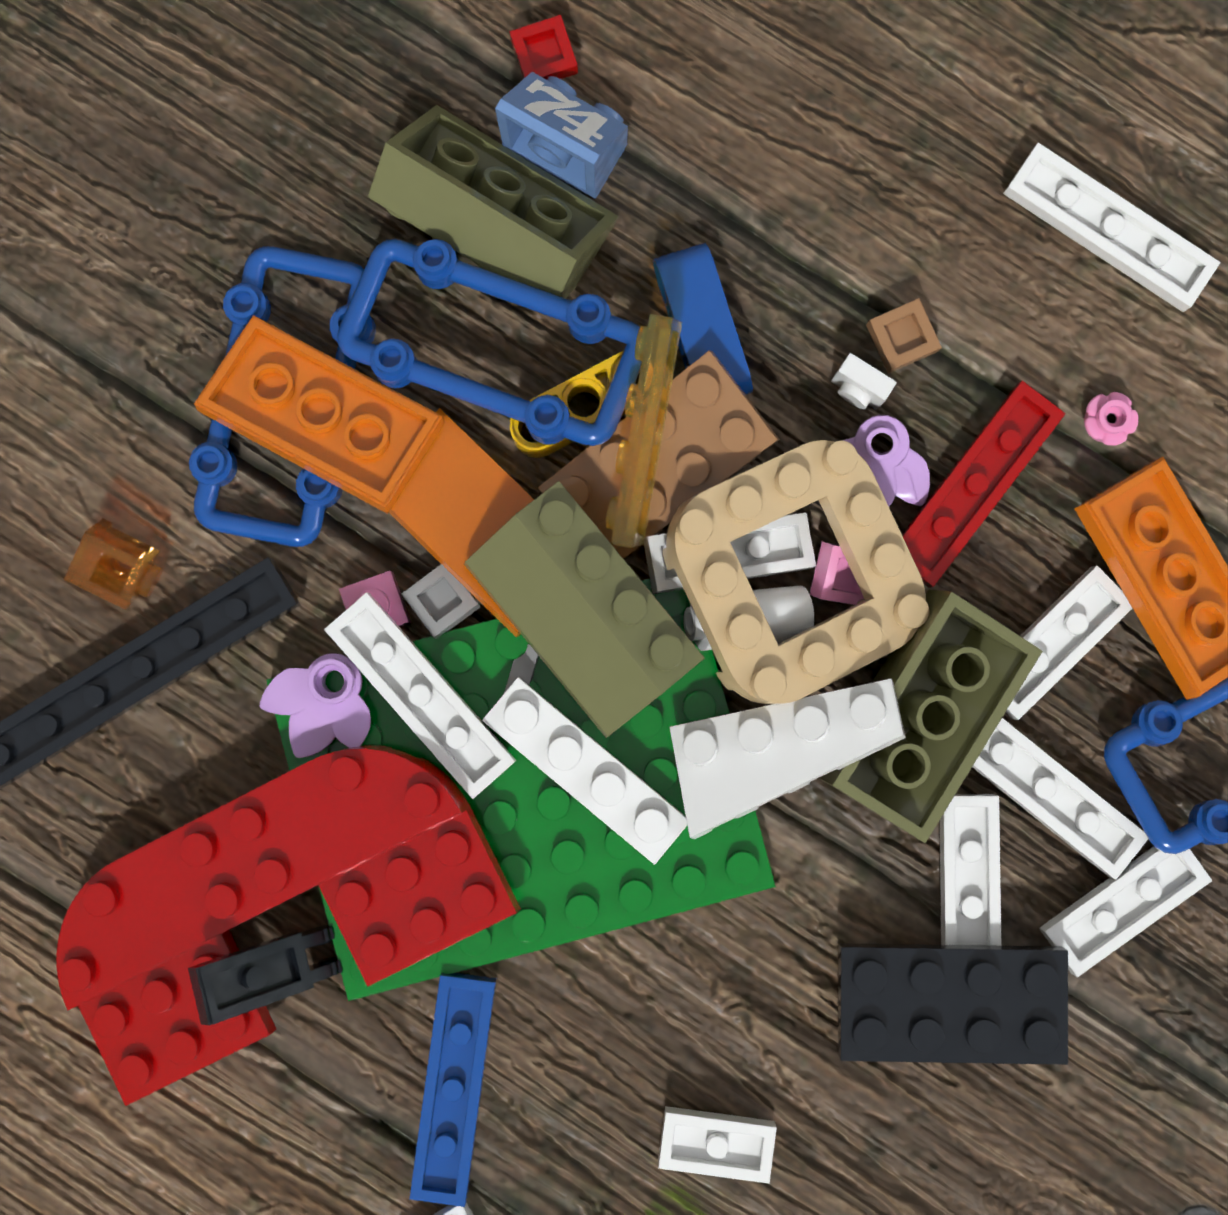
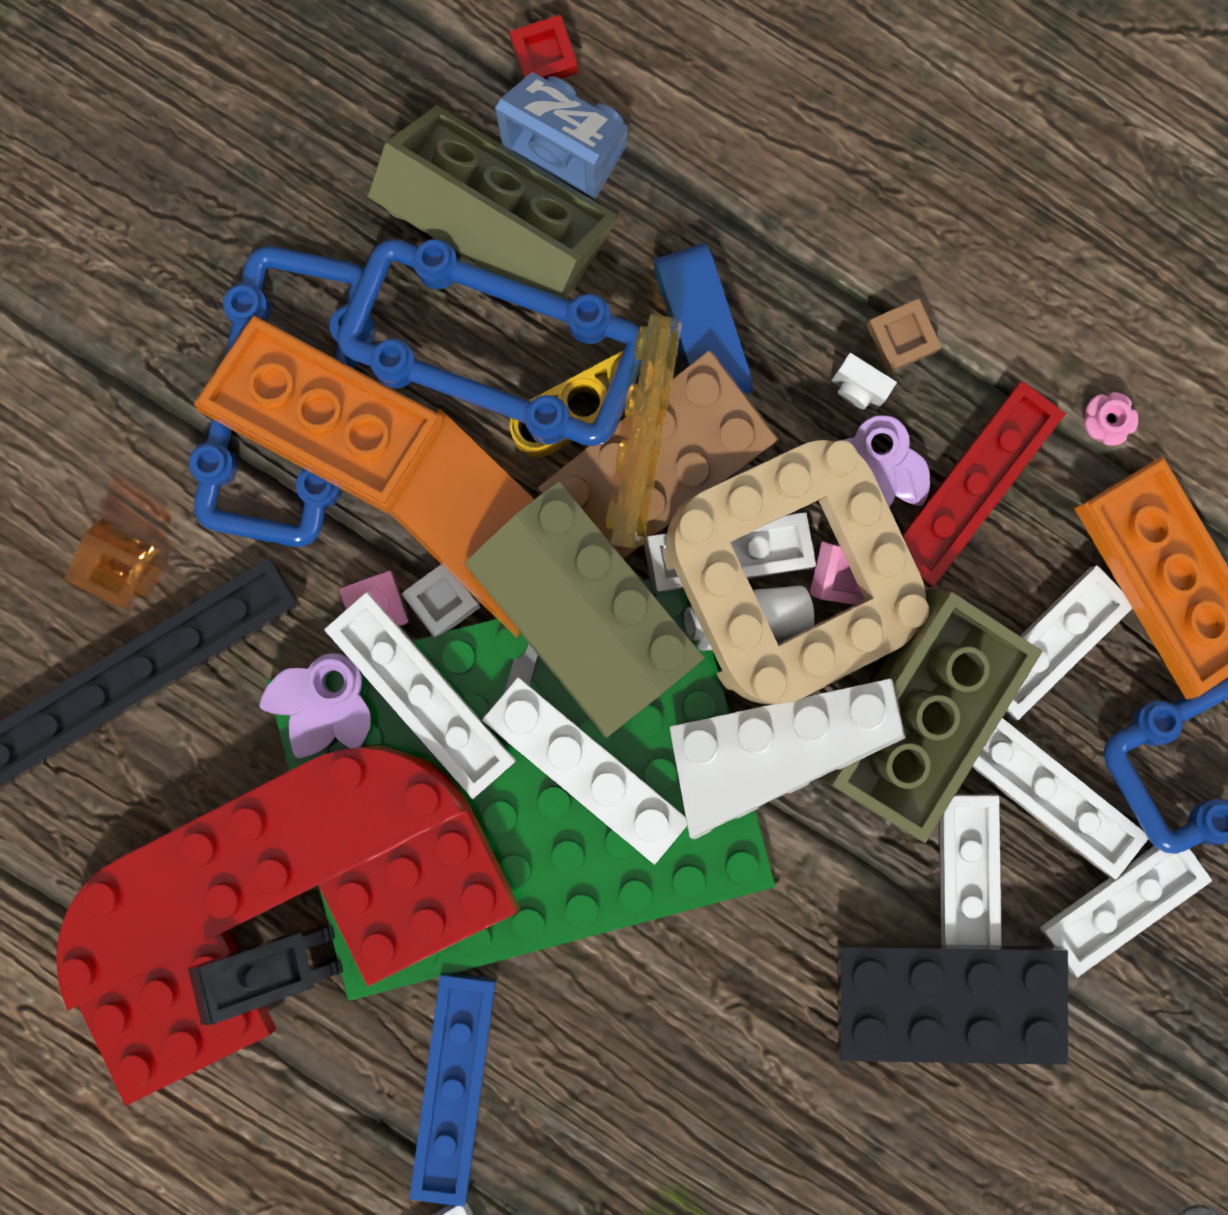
white plate [658,1106,777,1184] -> none
white plate [1003,143,1221,312] -> none

